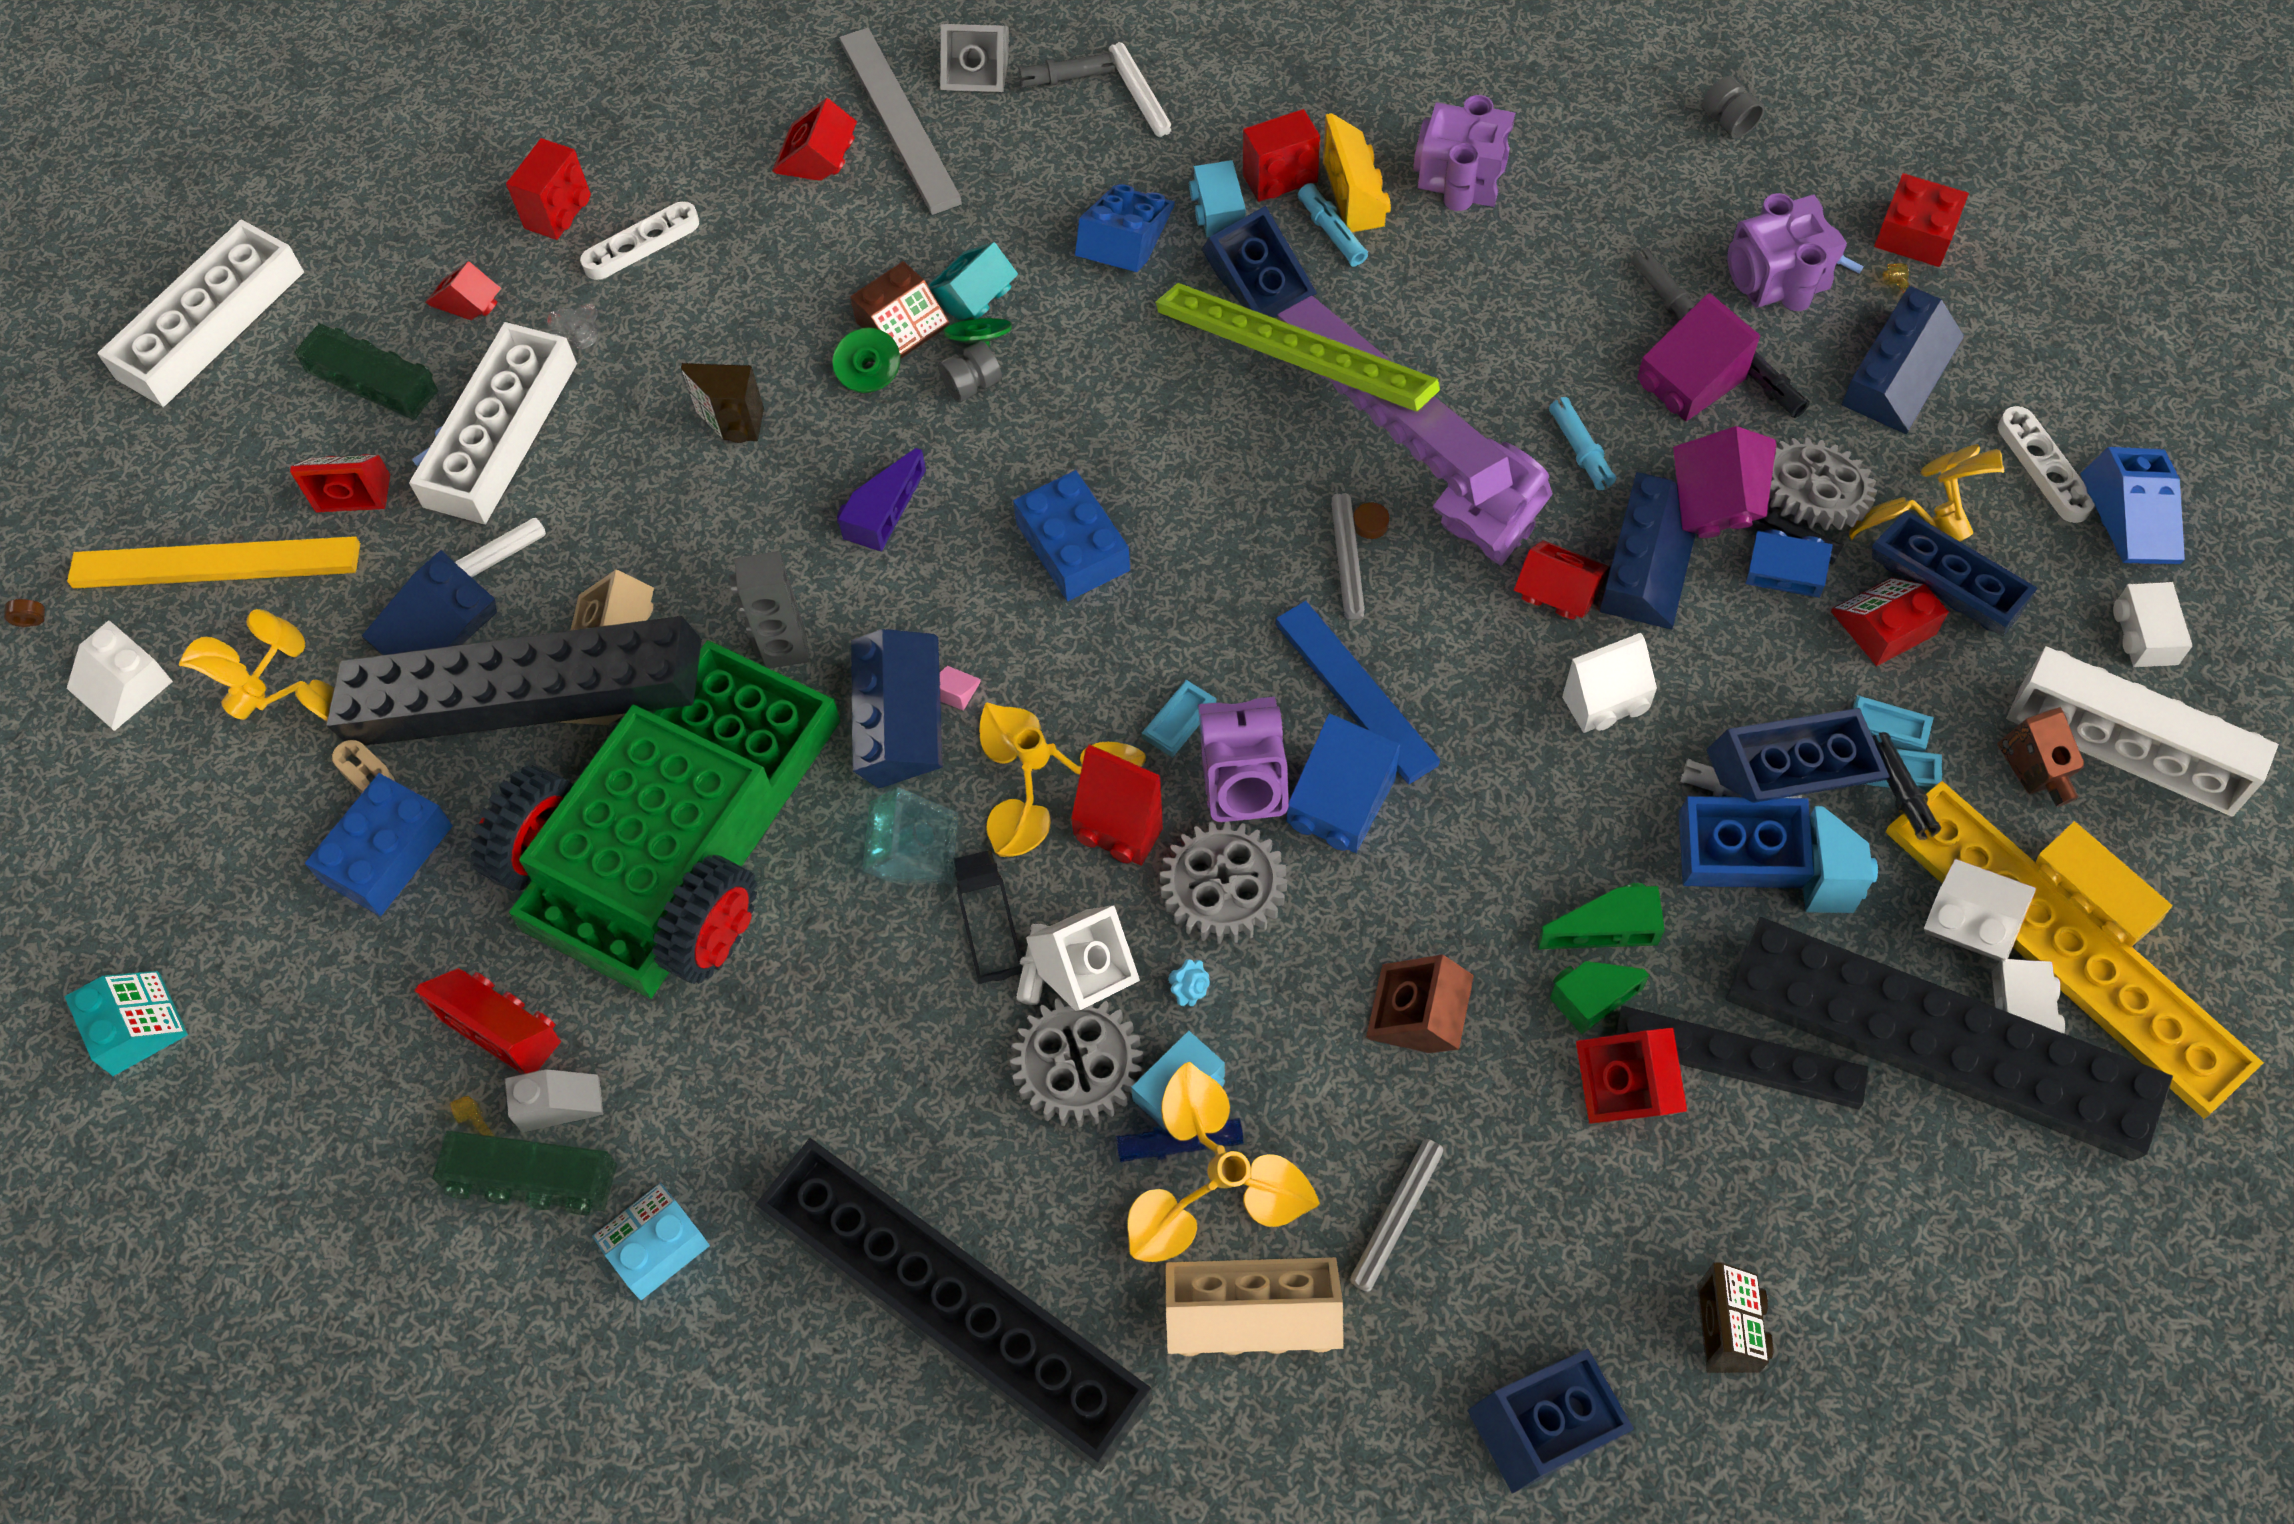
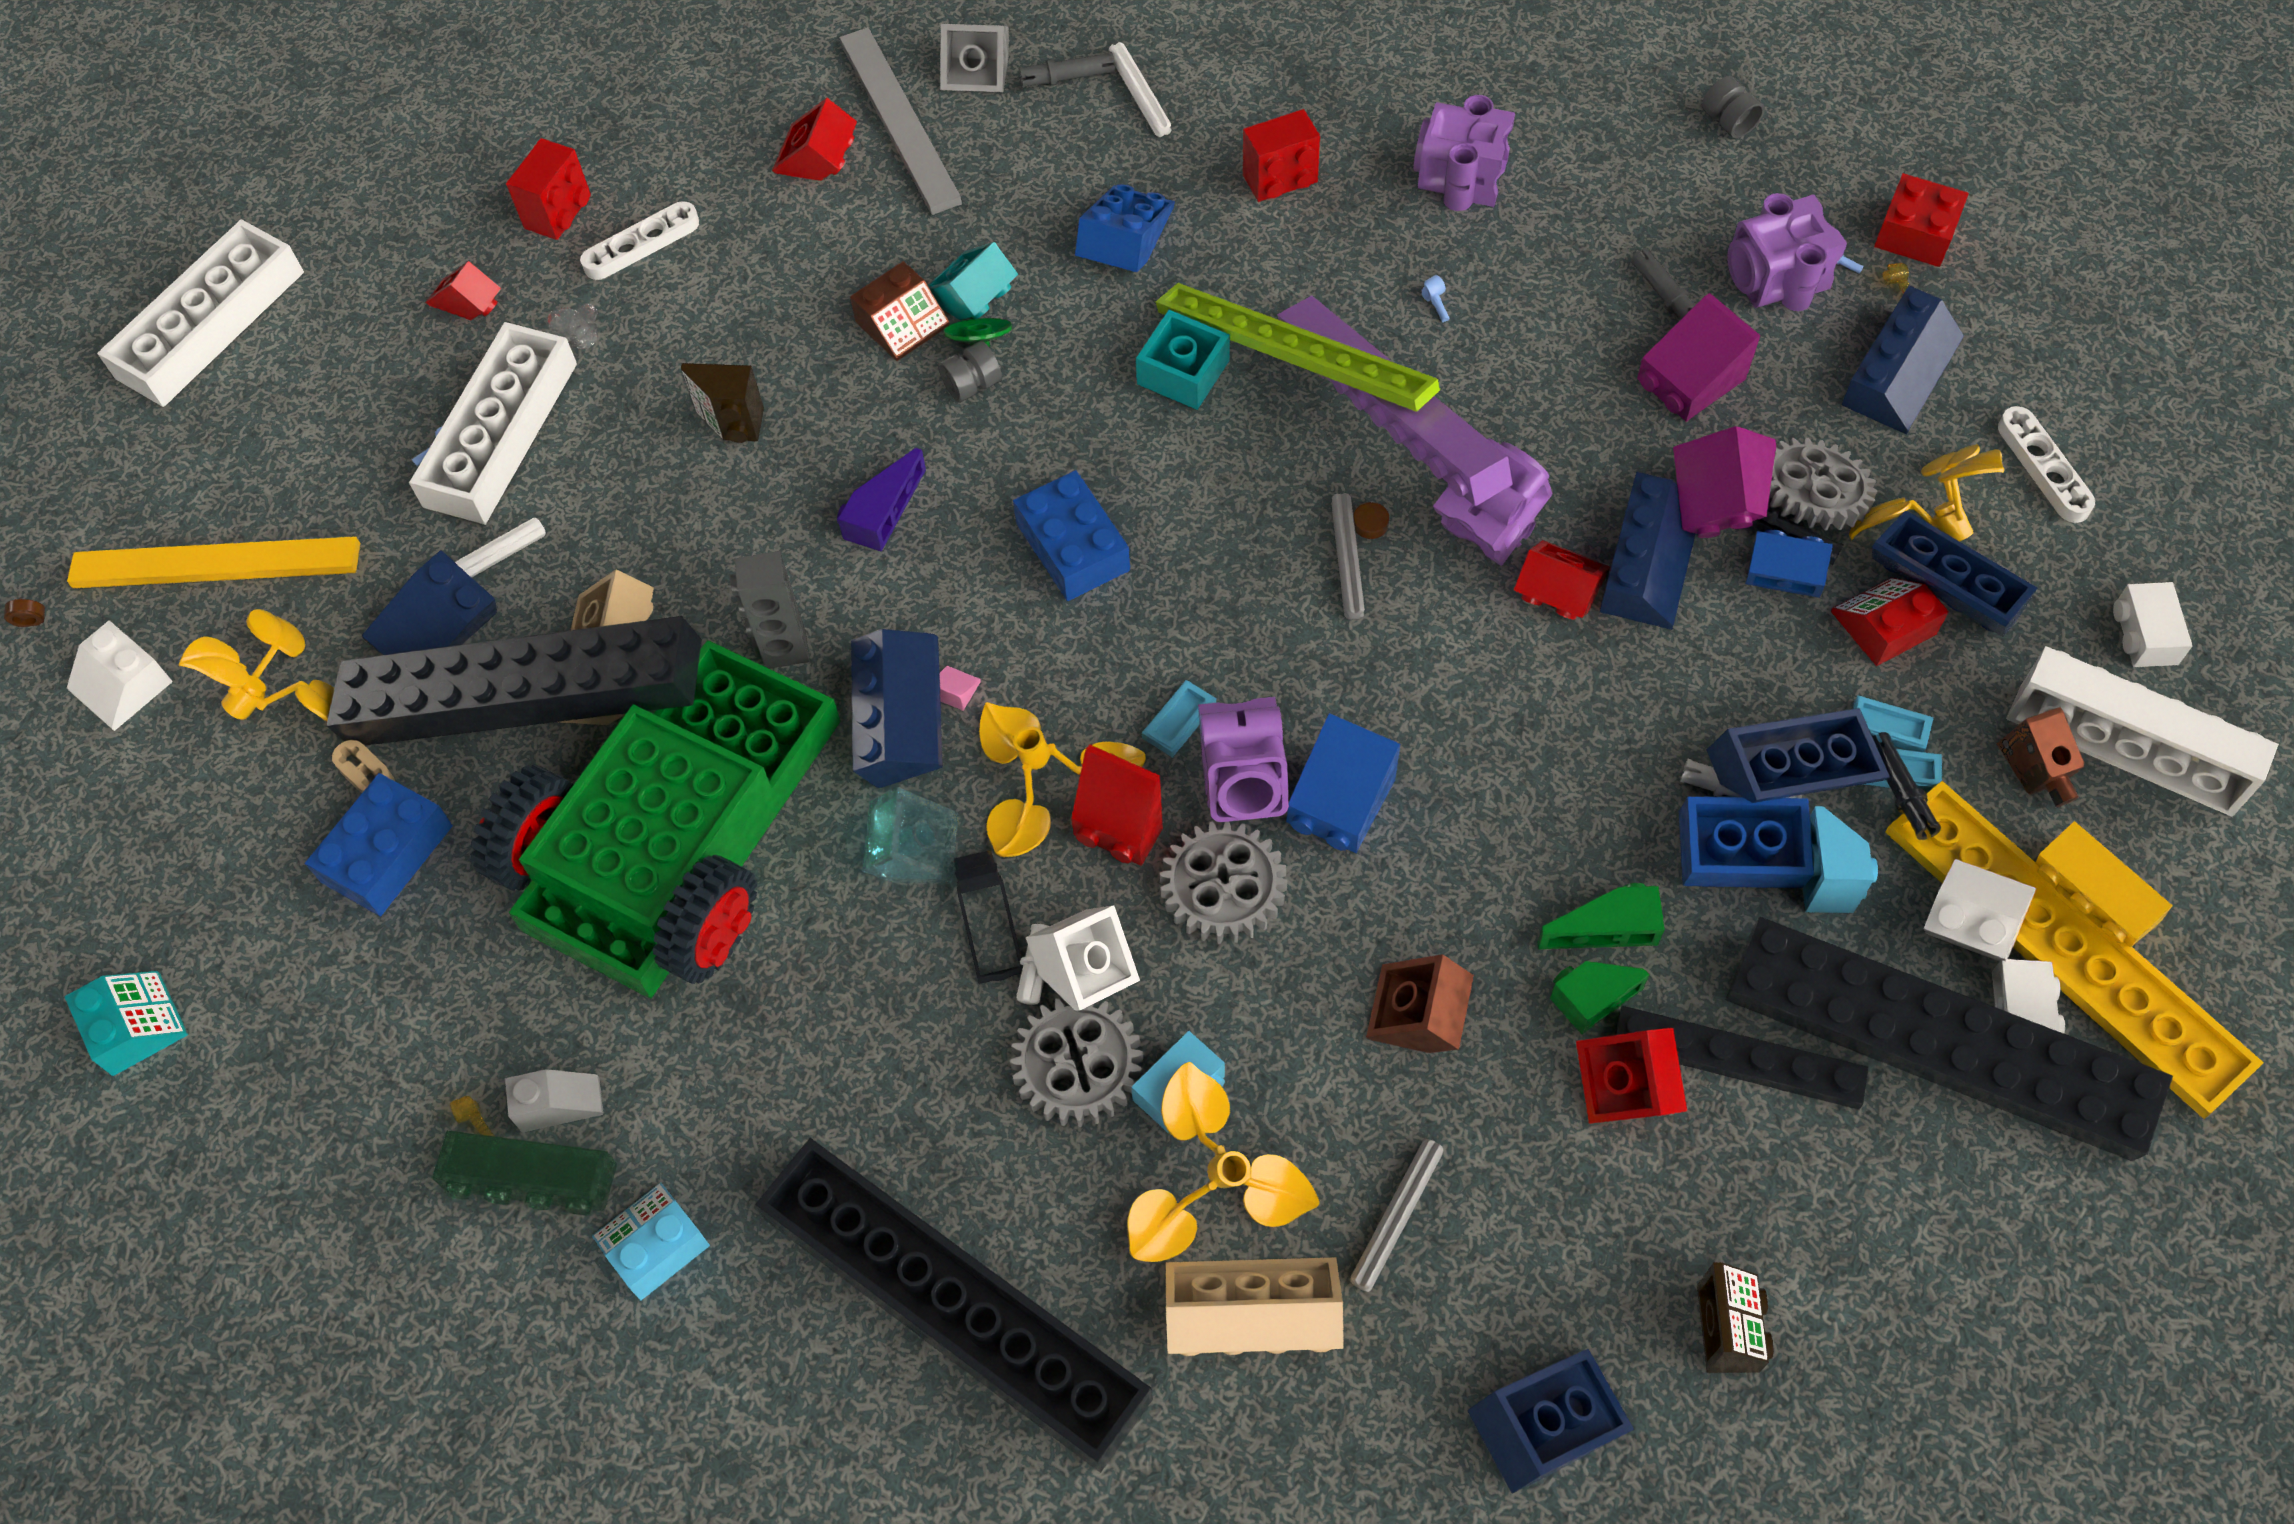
red slope [290,454,390,512] -> none
clear green brick [294,323,438,420] -> none
red slope [414,968,561,1075] -> none
green dish [833,328,901,393] -> none
clear blue pin [1116,1118,1244,1163] -> none
medium azure plant [1168,959,1210,1006] -> none
medium azure brick [1189,160,1246,237] -> none
dark blue slope [1201,206,1317,318] -> none
blue tile [1276,601,1440,785] -> none
medium azure pin [1297,183,1368,267] -> none
yellow slope [1323,113,1391,232] -> none
medium azure pin [1549,397,1617,490] -> none
white slope [1562,633,1657,733] -> none
black pin [1748,351,1810,418] -> none
blue slope [2080,447,2185,564] -> none
none -> teal brick [1136,310,1230,410]
none -> light blue hand [1422,275,1450,323]

